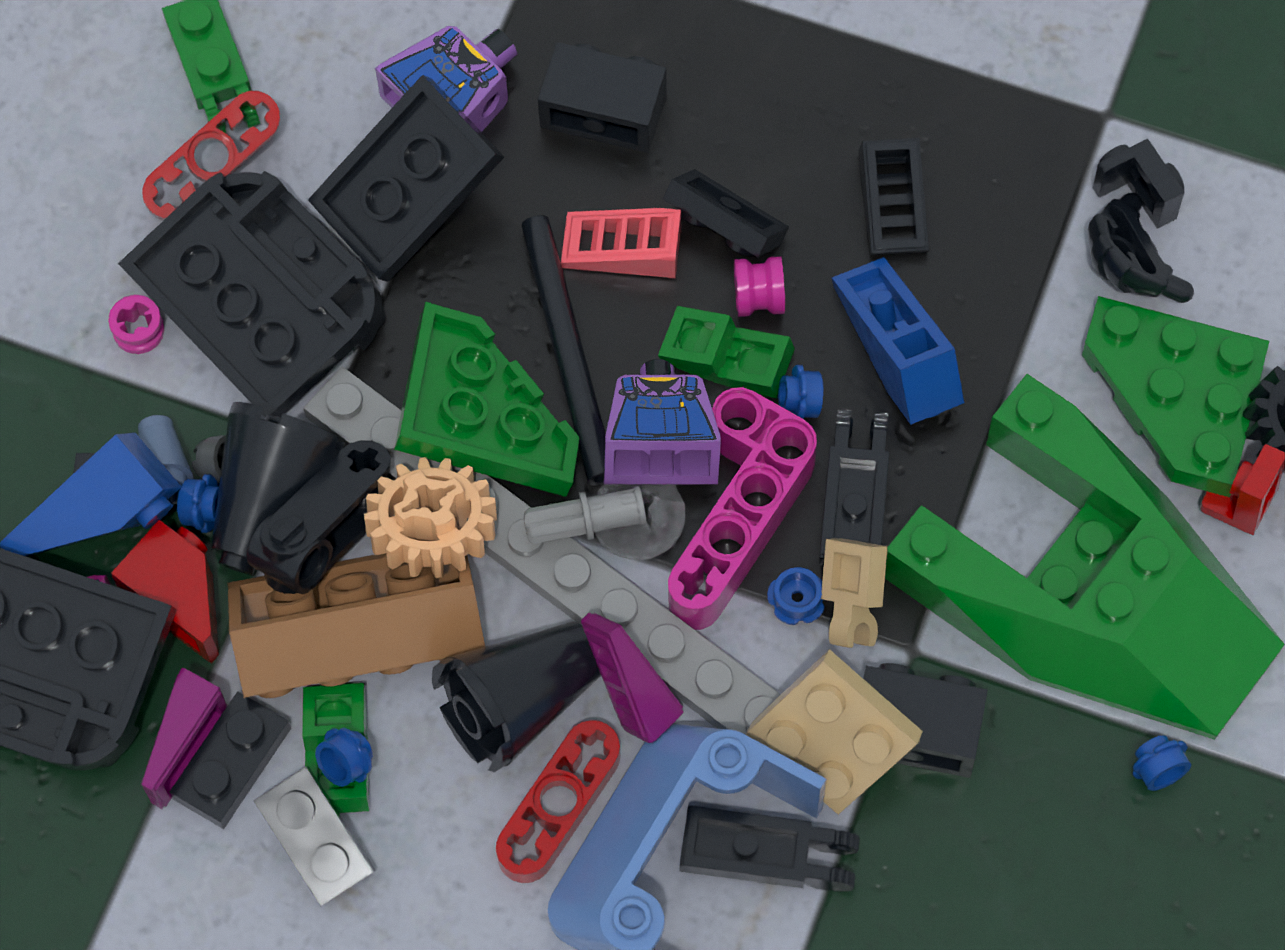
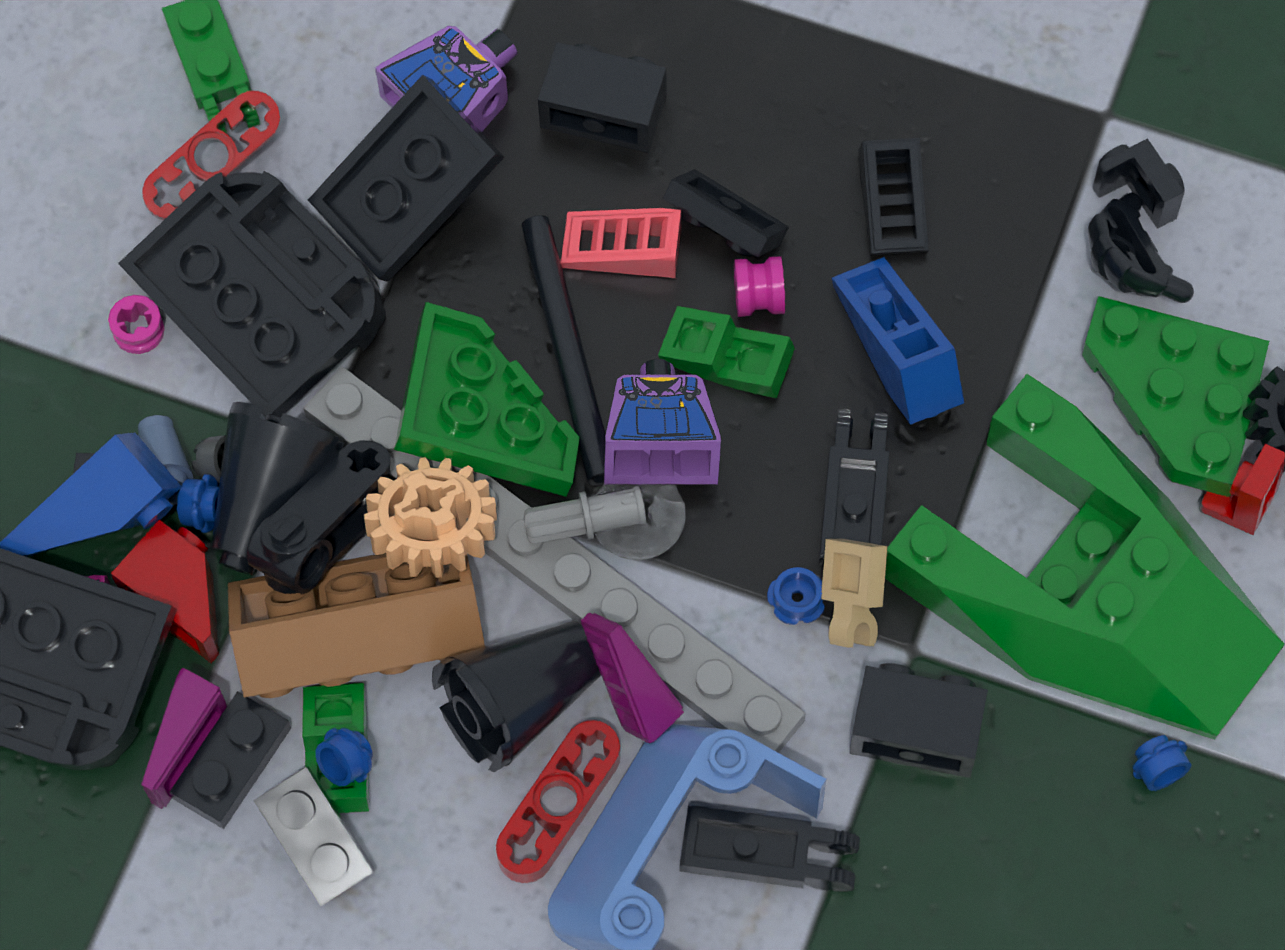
dark pink beam [668,387,817,630] -> none
tan plate [746,649,923,815] -> none
blue plate [778,364,823,419] -> none

